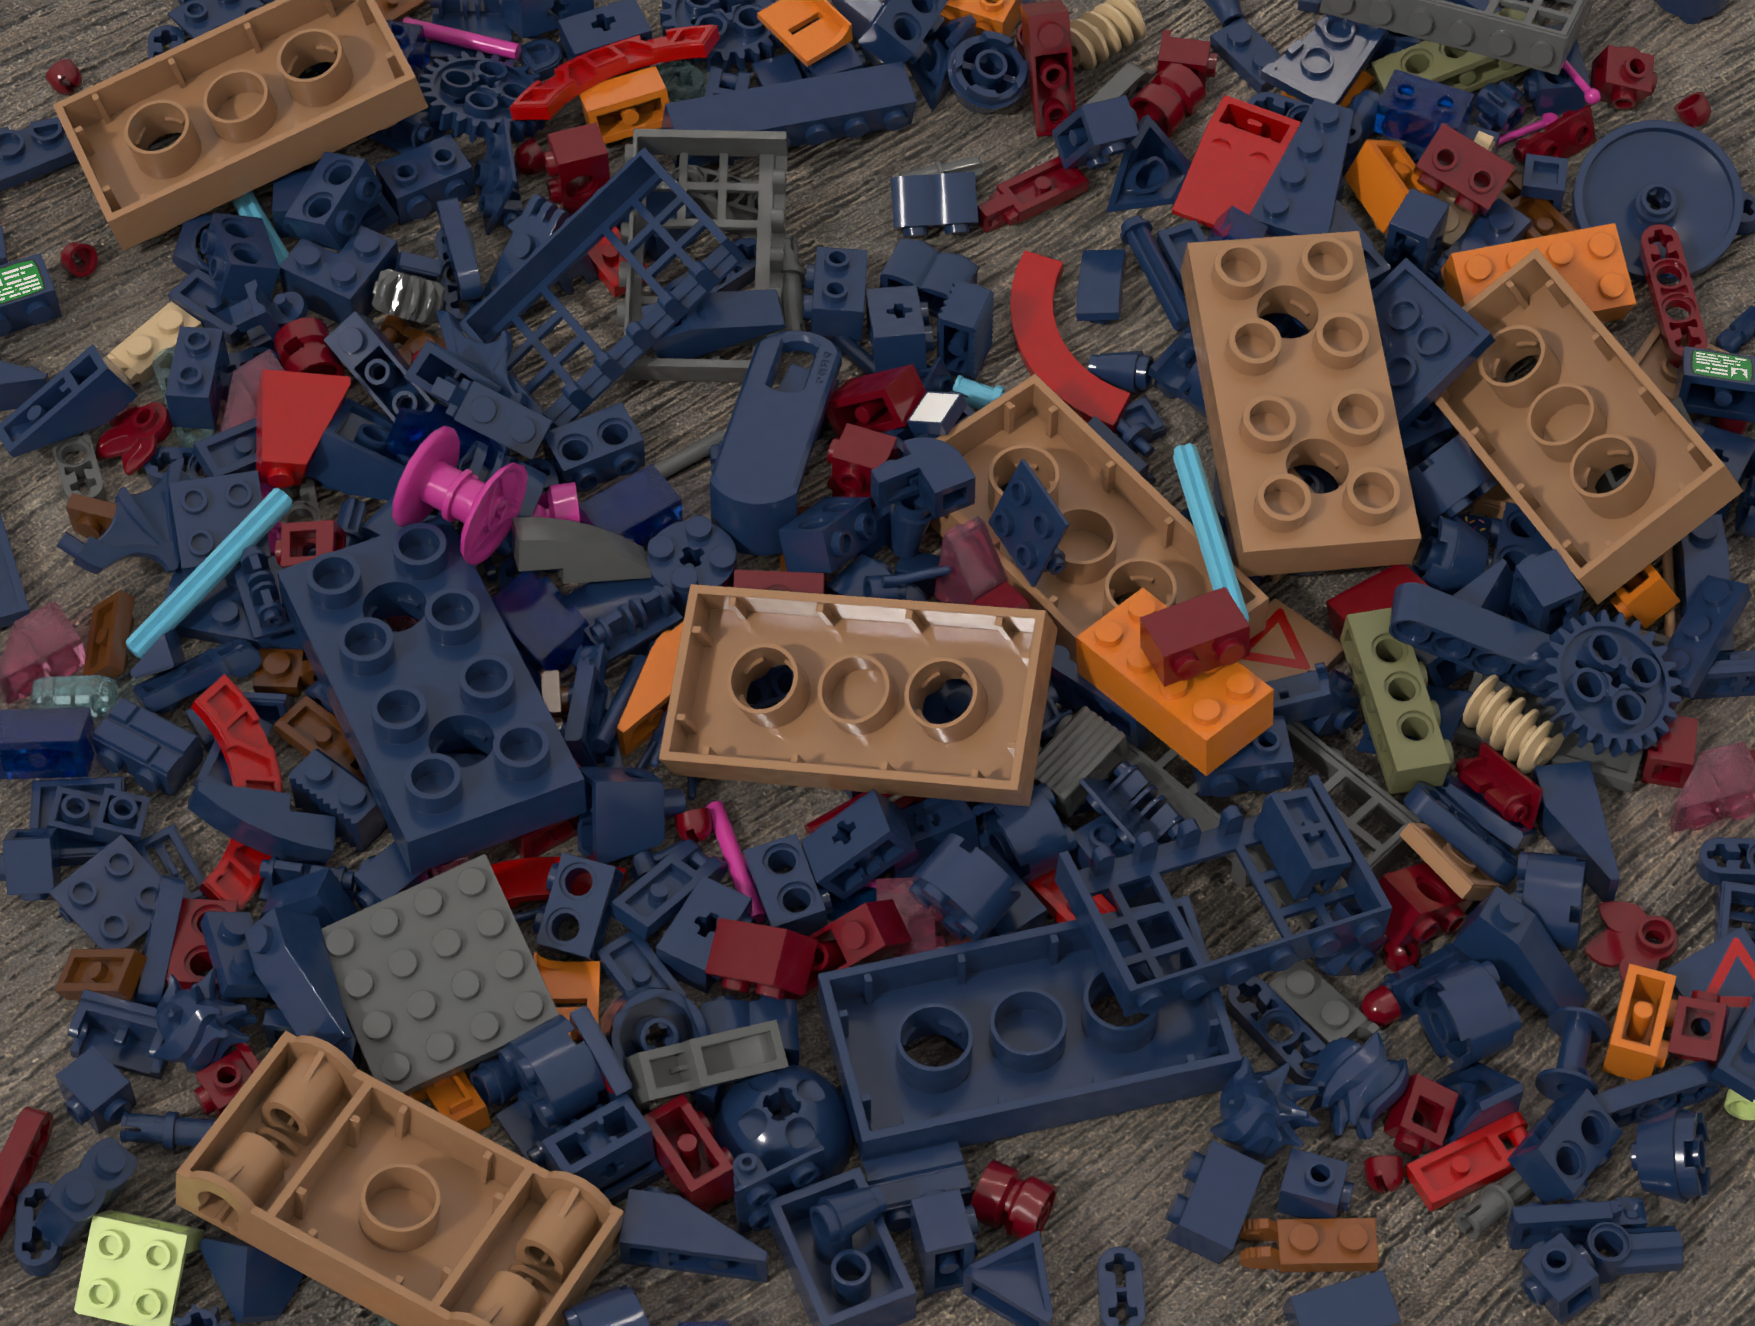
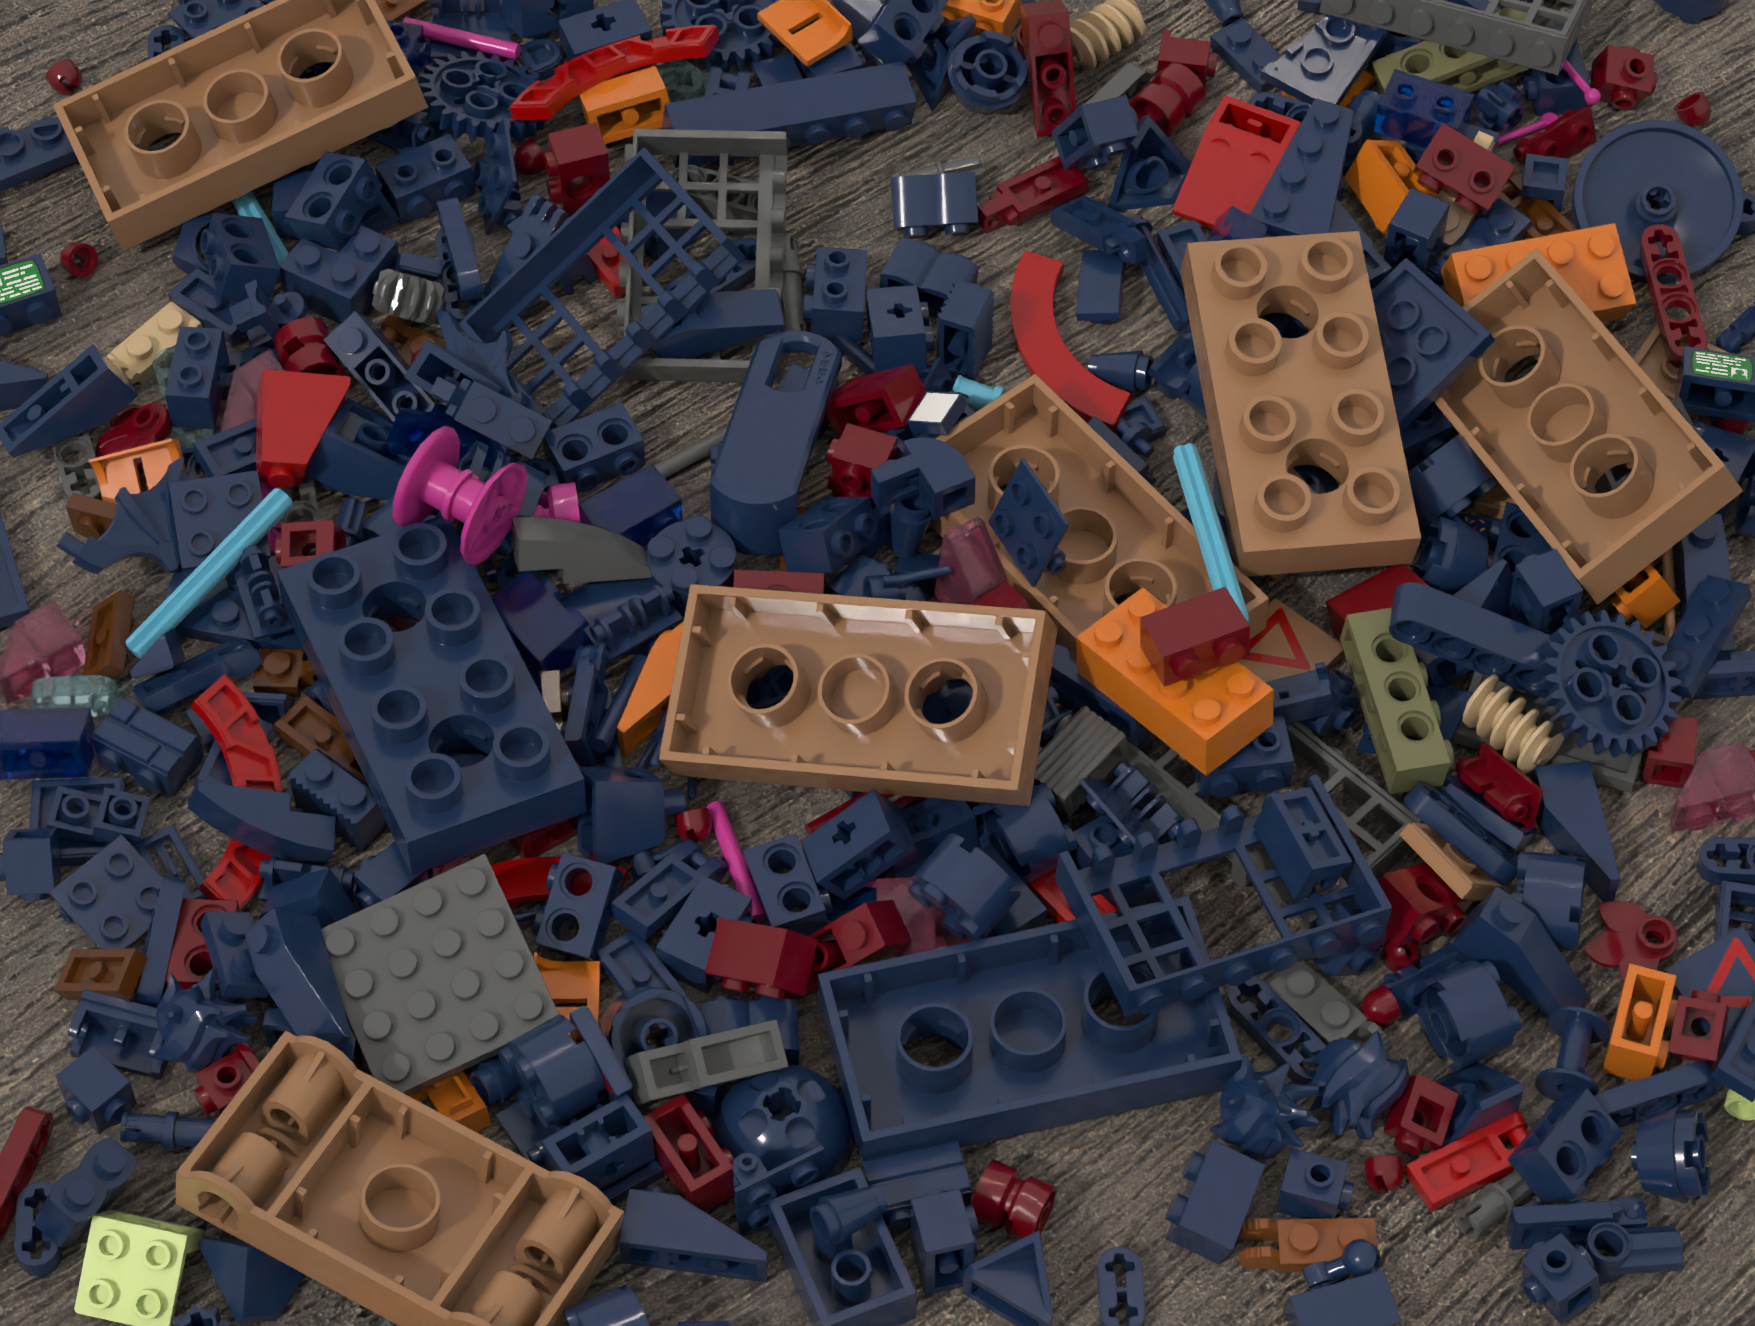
none -> orange piece [88,438,187,504]
none -> dark blue hinge [1050,195,1148,265]
none -> dark blue arm [1302,1239,1381,1289]

